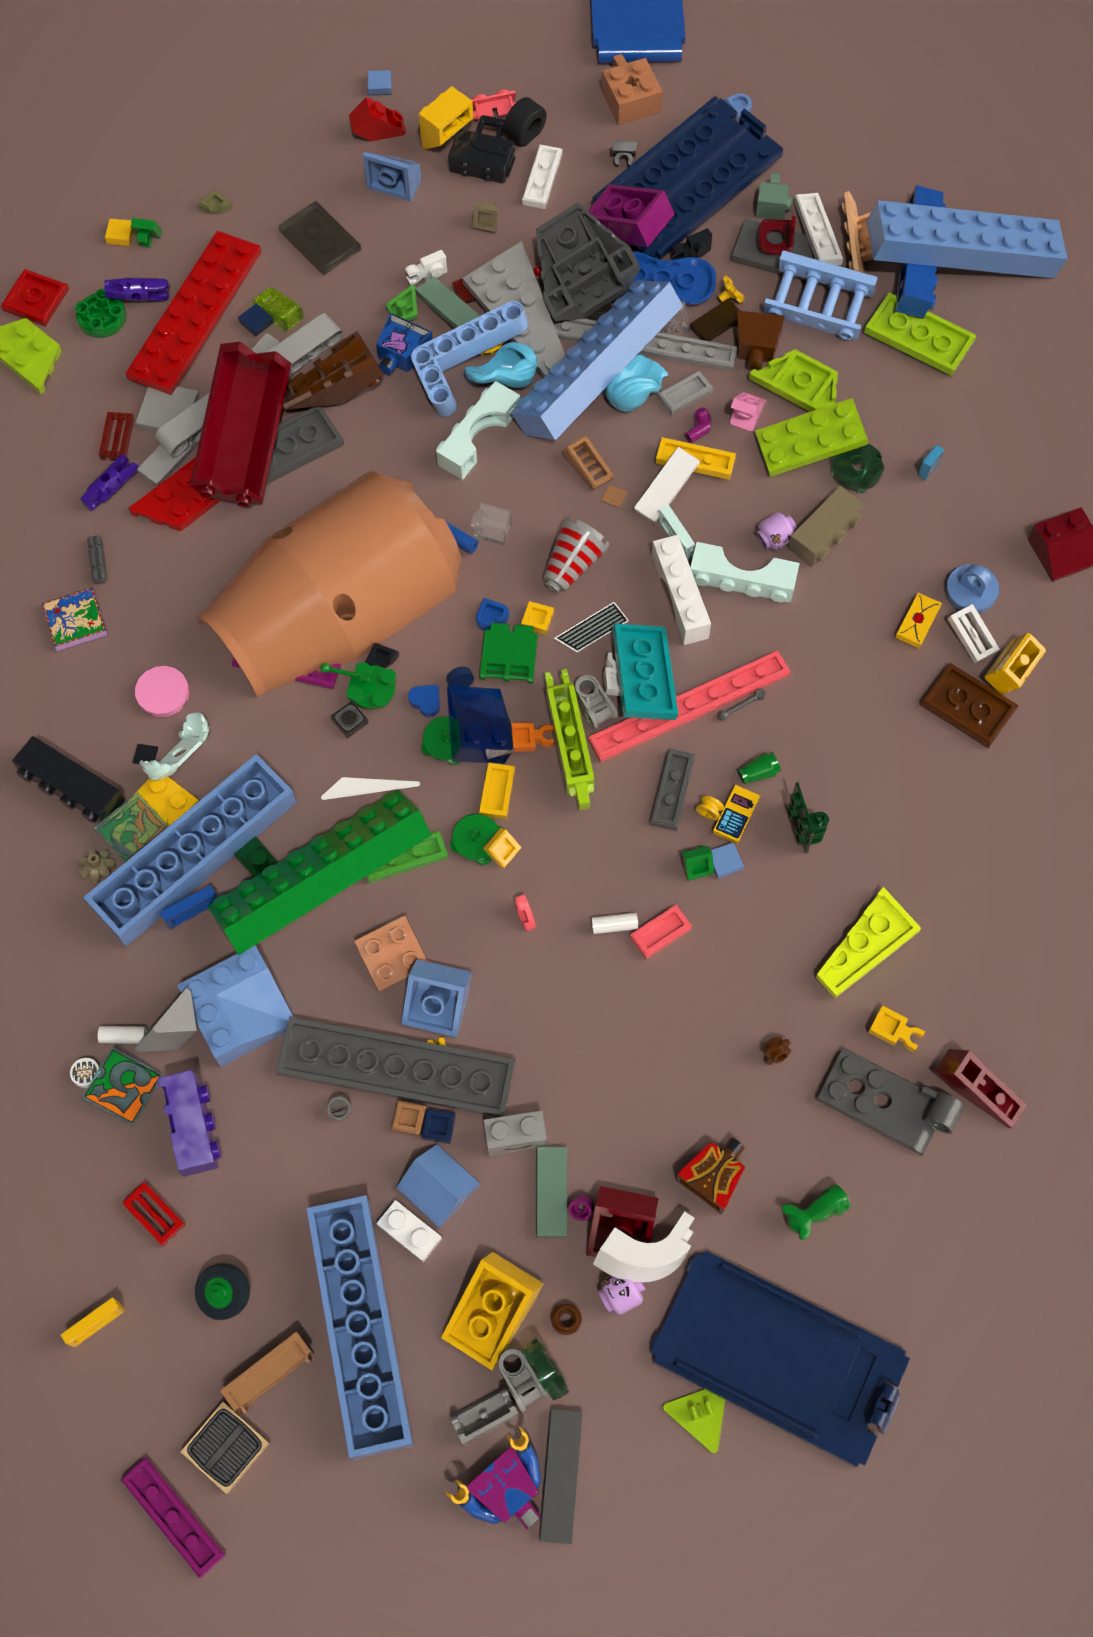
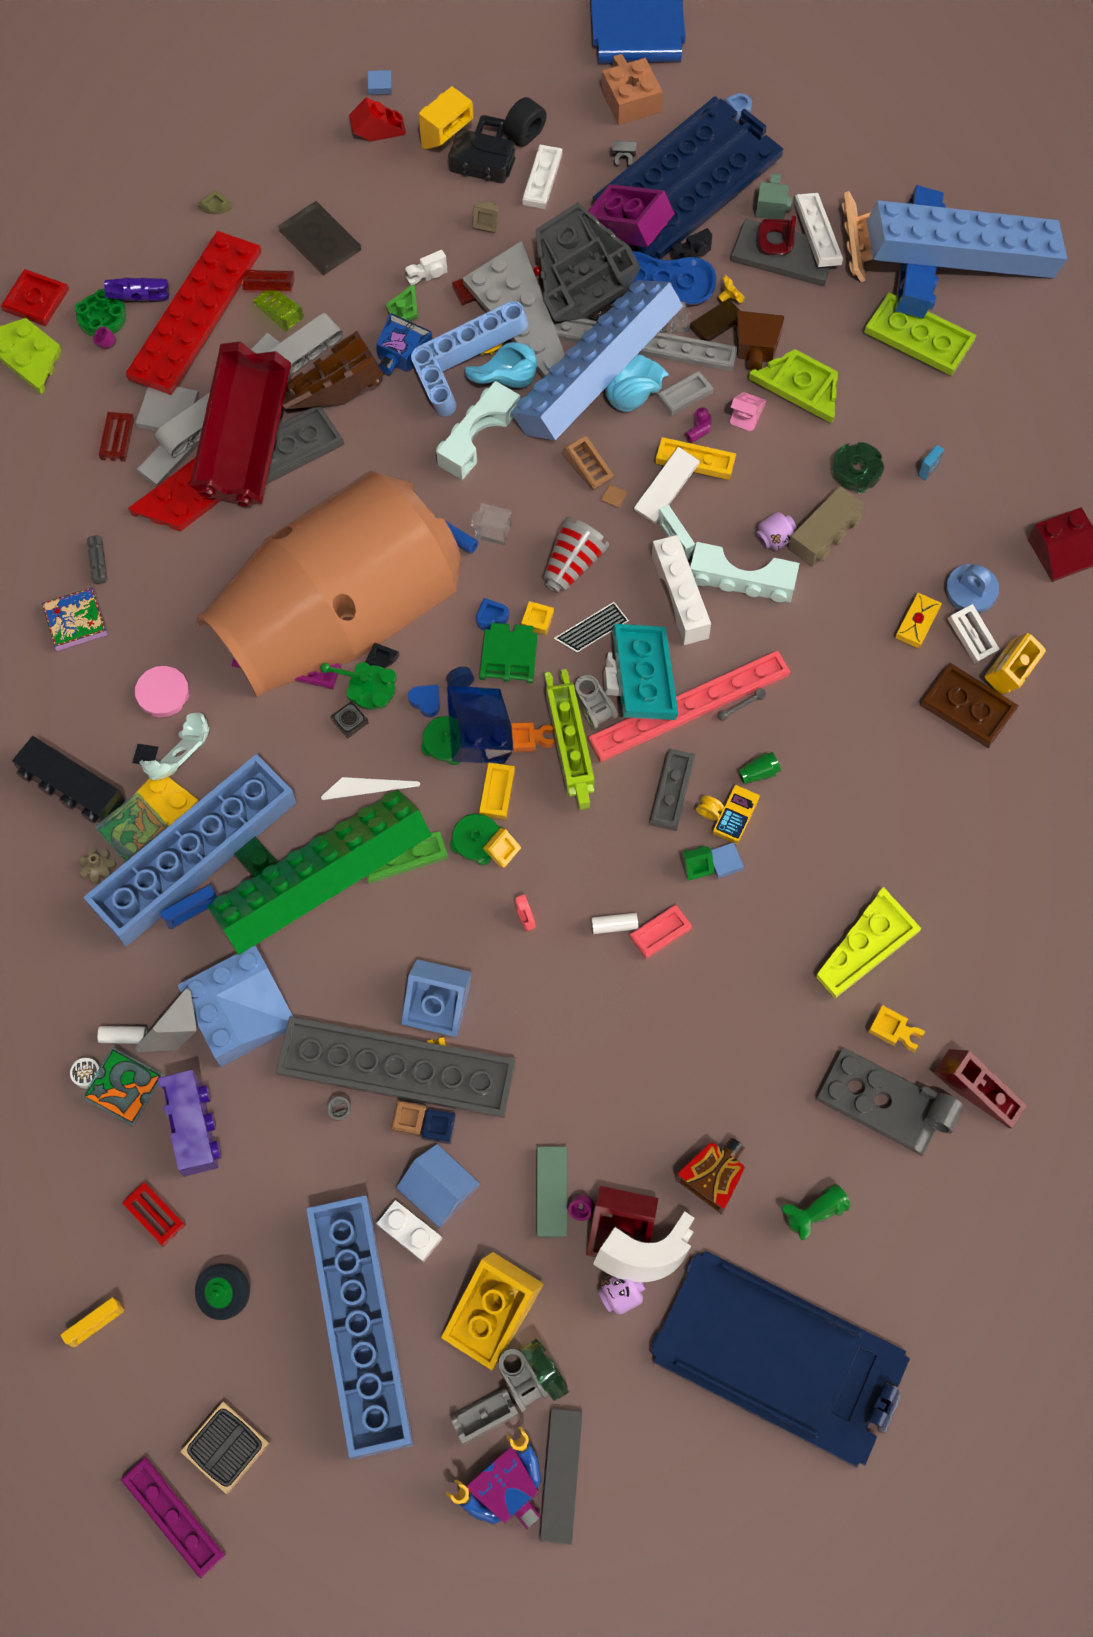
dark purple hinge [80,454,139,511] -> none
yellow tile [105,219,134,246] -> none
green tile [130,218,162,248] -> none
medium nougat container [220,1331,314,1414] -> none
dark blue tile [238,303,274,337] -> none
nougat hinge [354,915,428,991] -> none
medium blue slope [363,152,422,201] -> none
sand green tile [415,276,480,328] -> none
coral hinge [471,89,517,122] -> none
light grey brick [484,1111,547,1156] -> none
reddish brown plate [551,1303,582,1335] -> none
lime piece [663,1389,725,1453] -> none
lime plate [755,398,868,477] -> none
reddish brown plate [763,1037,791,1065] -> none
light blue fence [764,251,878,341] -> none
dark green hinge [787,782,829,854] -> none
none -> magenta hinge [93,326,116,349]
none -> clear red tile [242,270,295,291]

